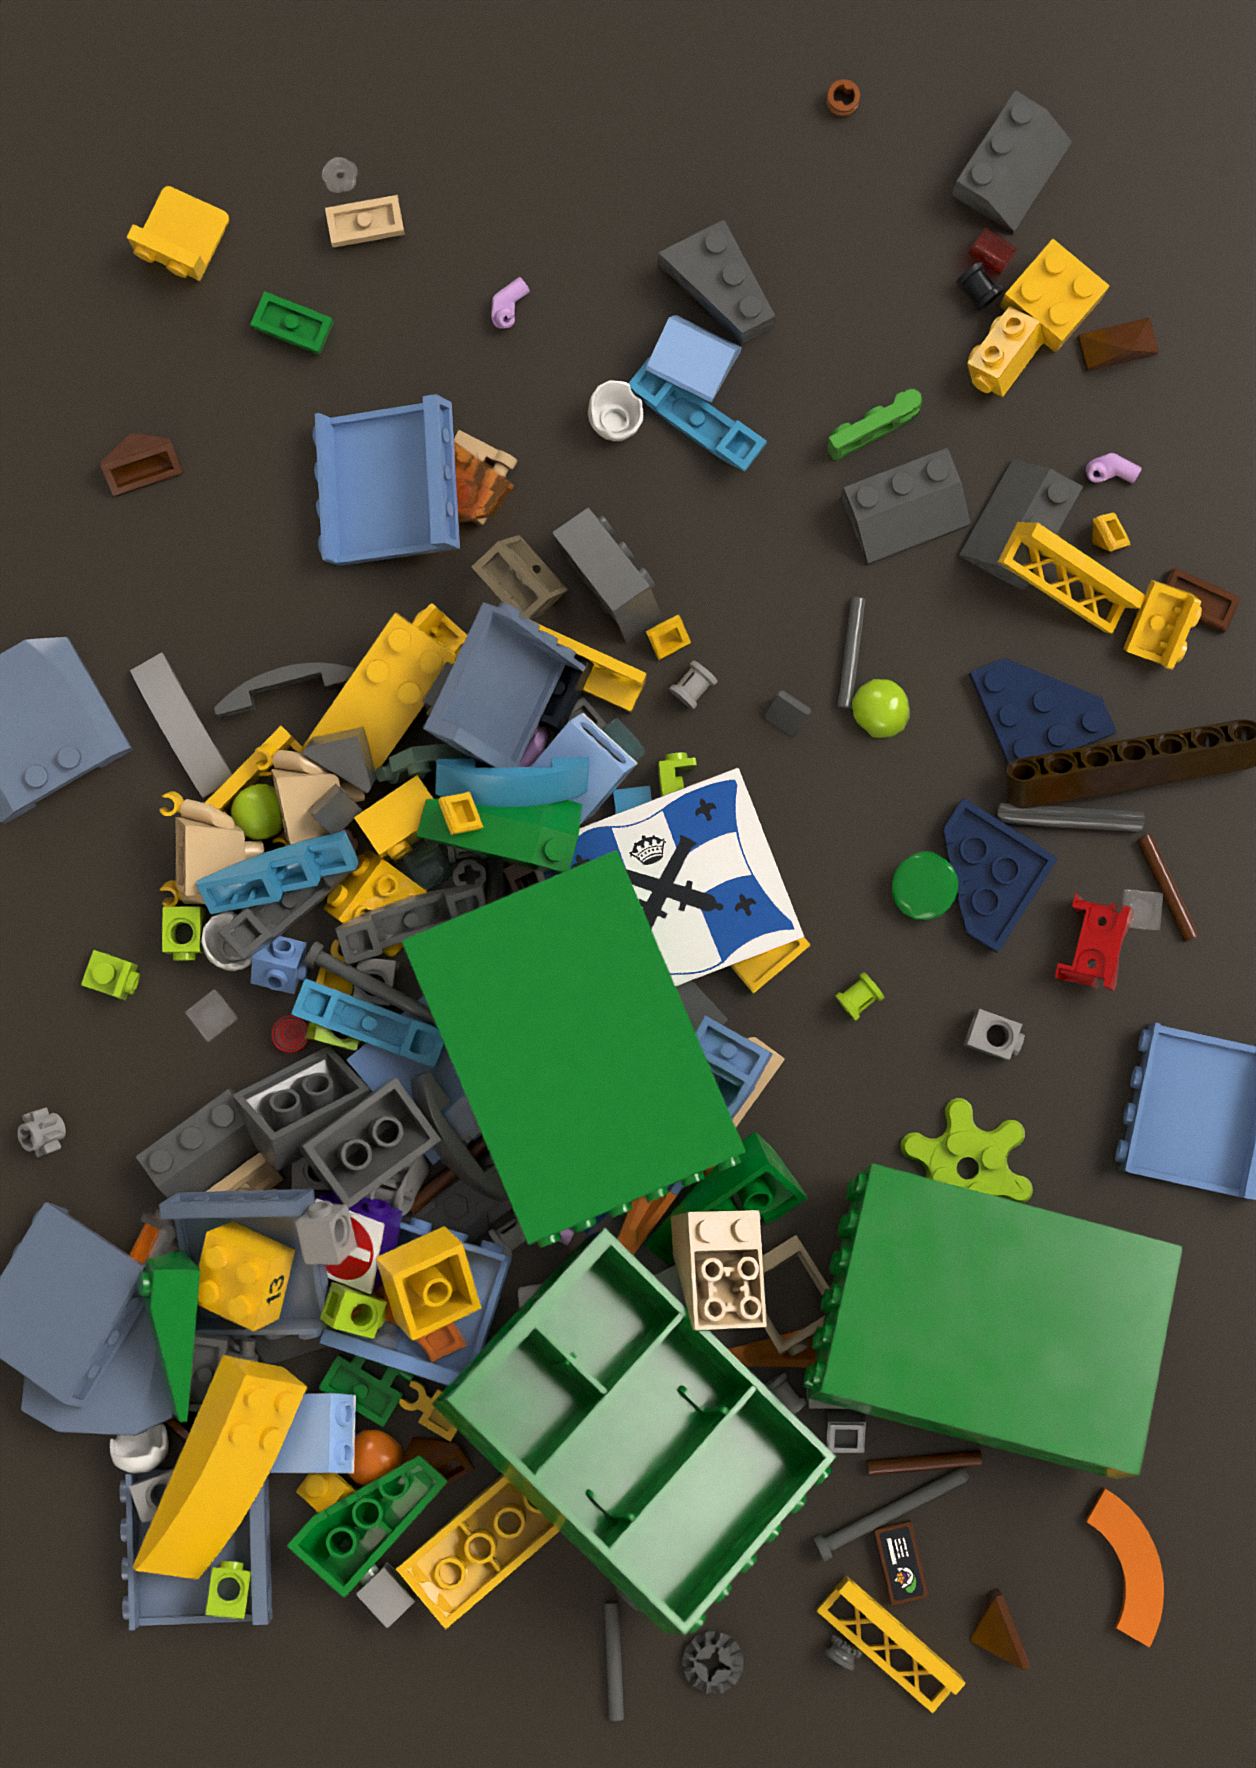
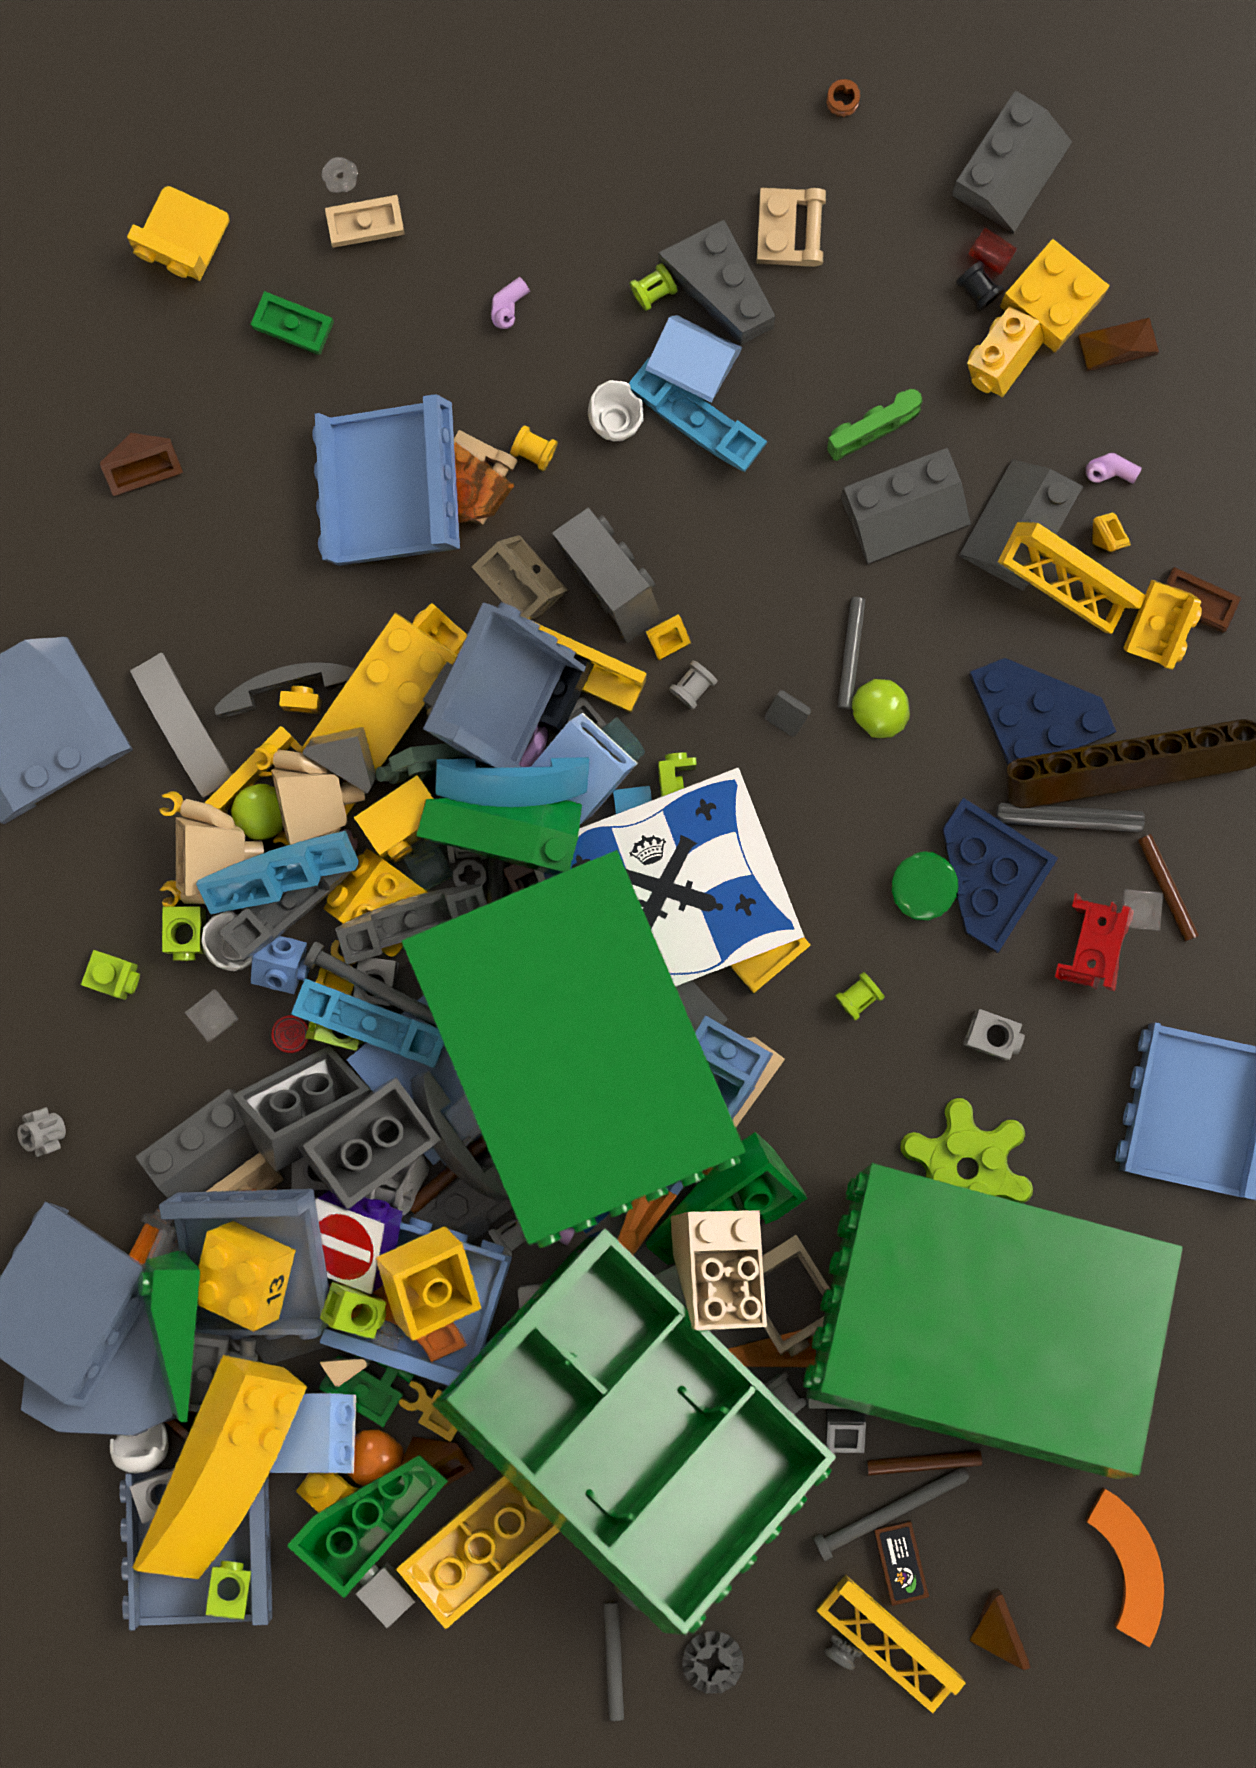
light grey brick [295,1201,357,1265] -> none
dark grey slope [309,783,363,834] -> none
yellow slope [438,792,483,835] -> none
none -> yellow plate [279,686,322,714]
none -> tan slope [320,1357,371,1386]
none -> yellow bush [510,425,558,471]
none -> lime bush [629,263,678,311]
none -> tan plate [756,188,826,266]

